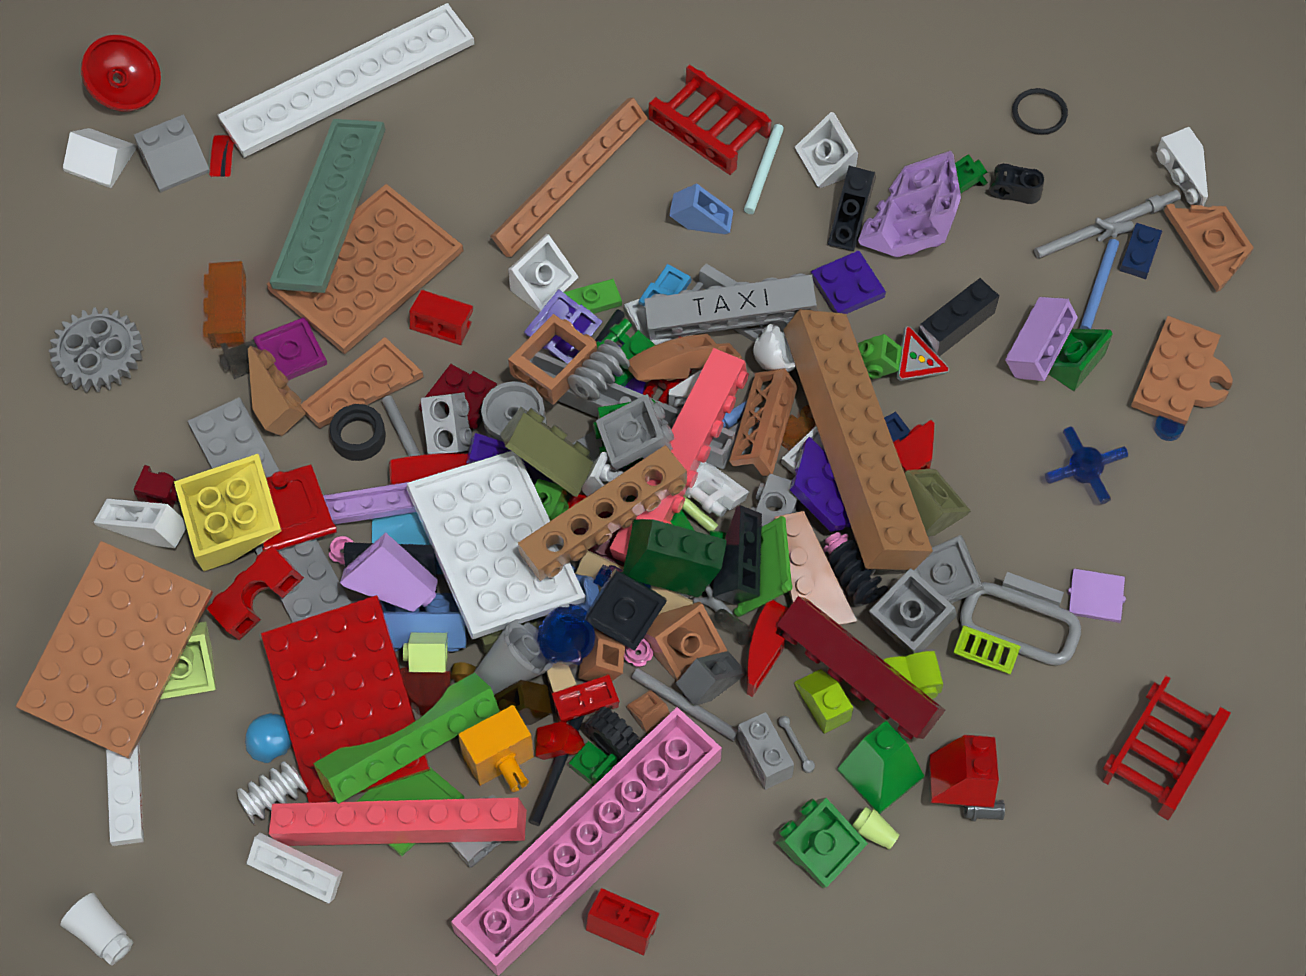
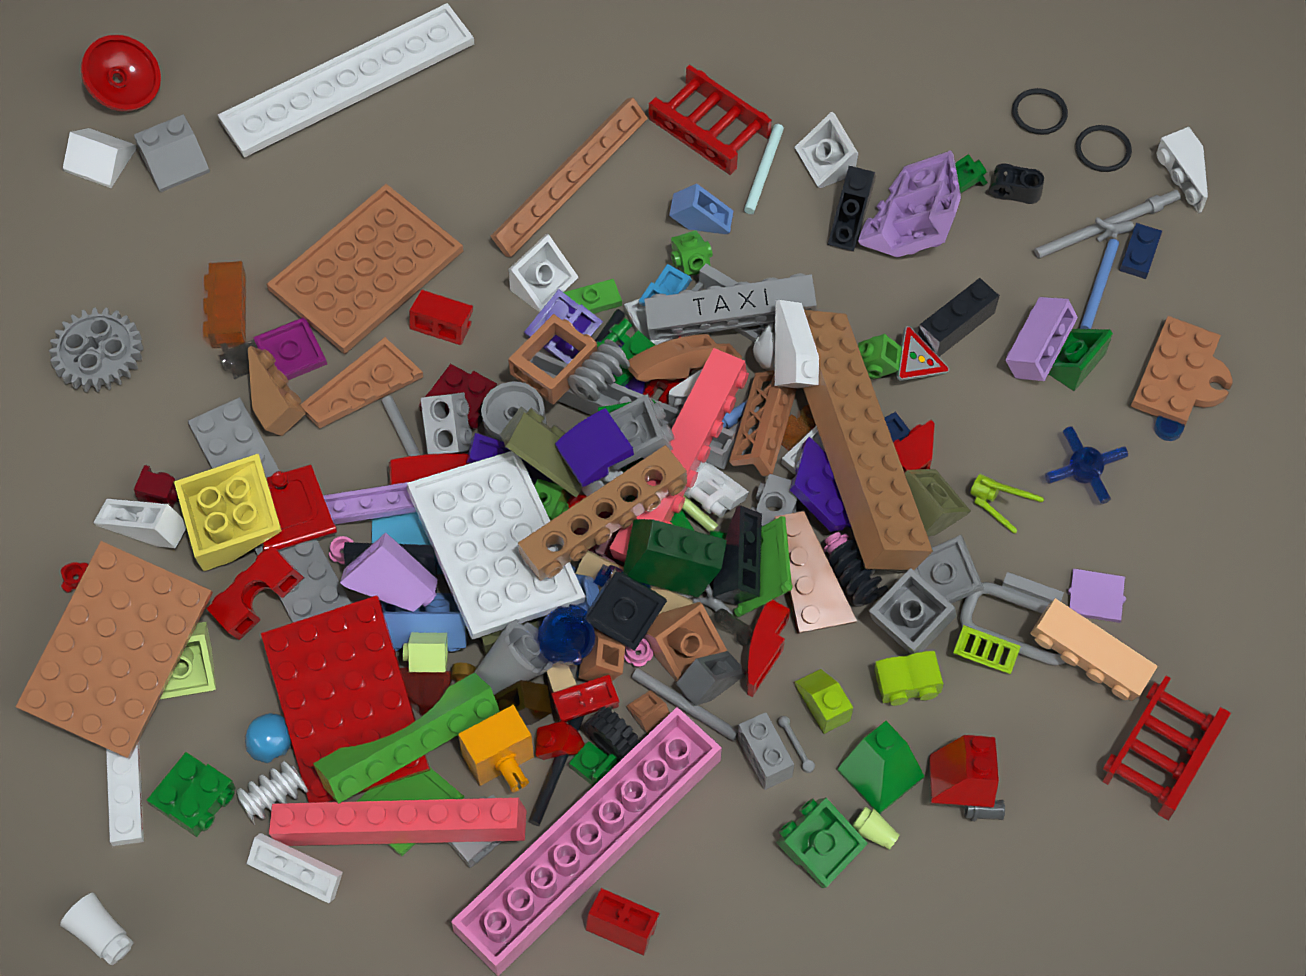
red sticker [210,135,234,177] -> none
sand green plate [270,119,386,293] -> none
black tyre [329,404,386,461] -> none
dark red brick [777,596,946,740] -> none
dark purple plate [811,250,886,314] -> none
nougat wing [1164,204,1254,292] -> none
none -> red plate [61,562,89,592]
none -> green plate [146,752,236,837]
none -> dark purple slope [555,408,634,487]
none -> bright green brick [671,230,713,275]
none -> white slope [774,300,819,388]
none -> lime plant [970,474,1044,533]
none -> light nougat brick [1030,598,1158,701]
none -> black tyre [1076,125,1132,172]

